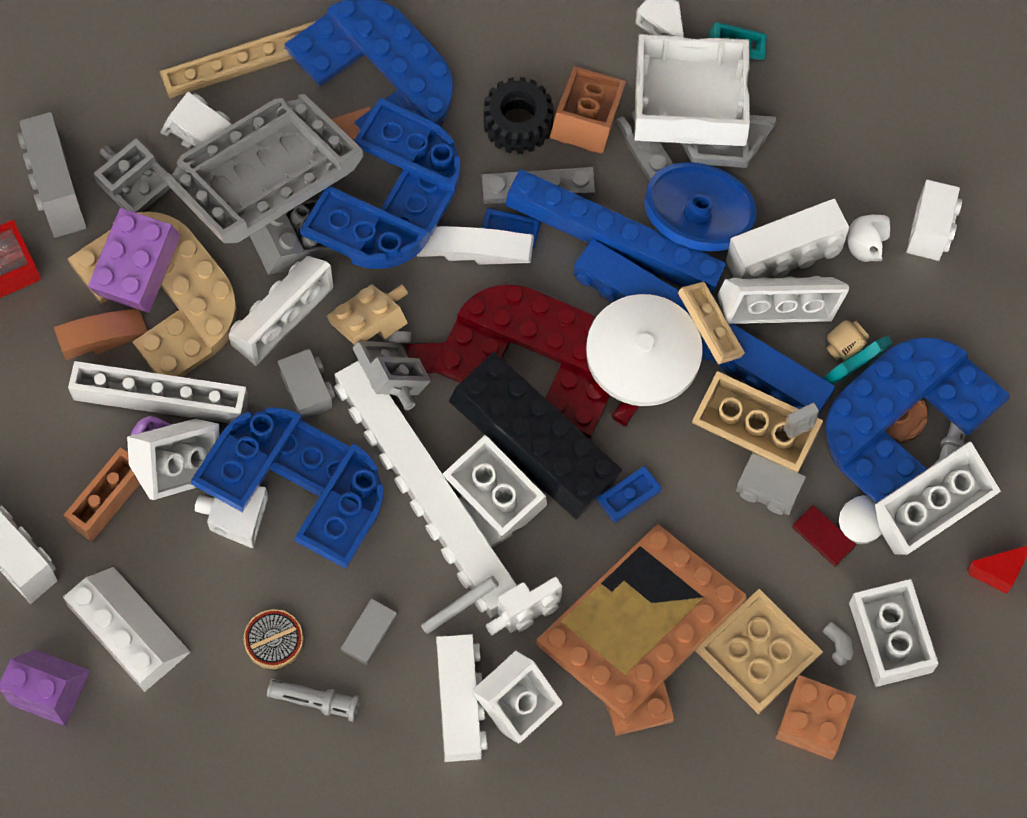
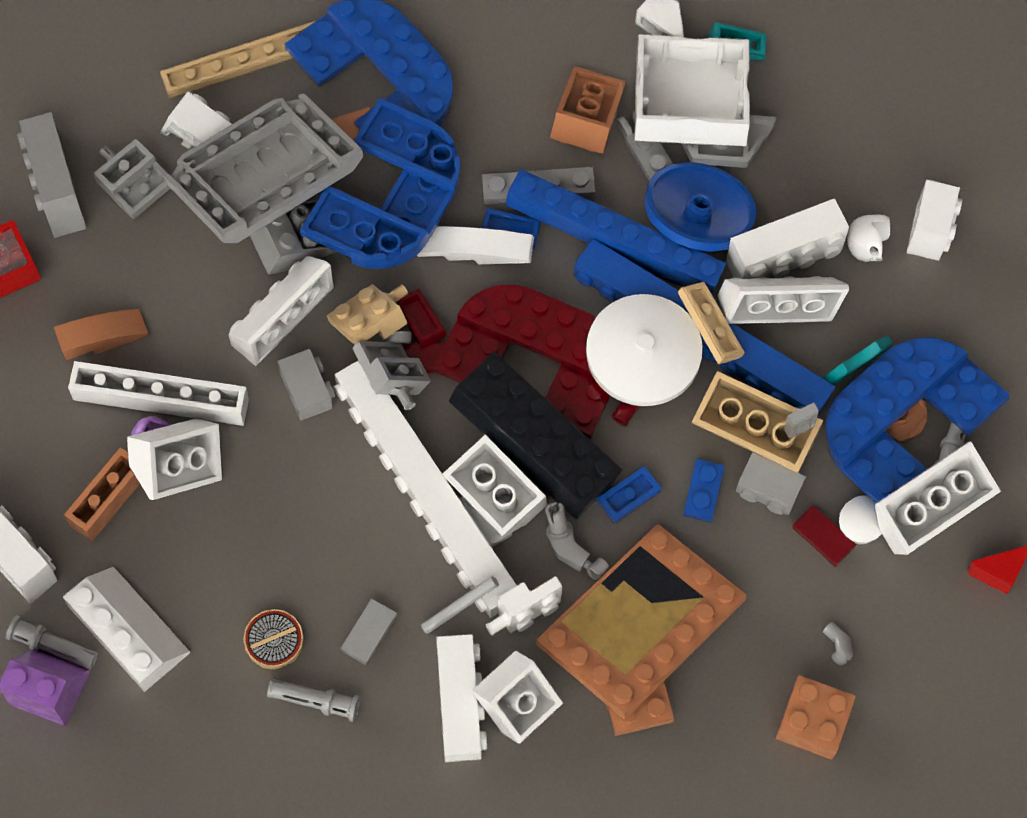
tan plate [67,212,237,377] -> none
medium lavender brick [88,208,181,313] -> none
blue plate [191,407,383,569] -> none
white torso [195,486,268,548] -> none
black tyre [484,77,553,154] -> none
tan plate [695,589,823,715] -> none
tan head [826,320,870,361] -> none
white brick [849,579,939,687] -> none
none -> light grey pin [6,615,98,670]
none -> dark red tile [395,289,446,348]
none -> light grey arm [545,502,609,580]
none -> blue plate [683,459,725,522]

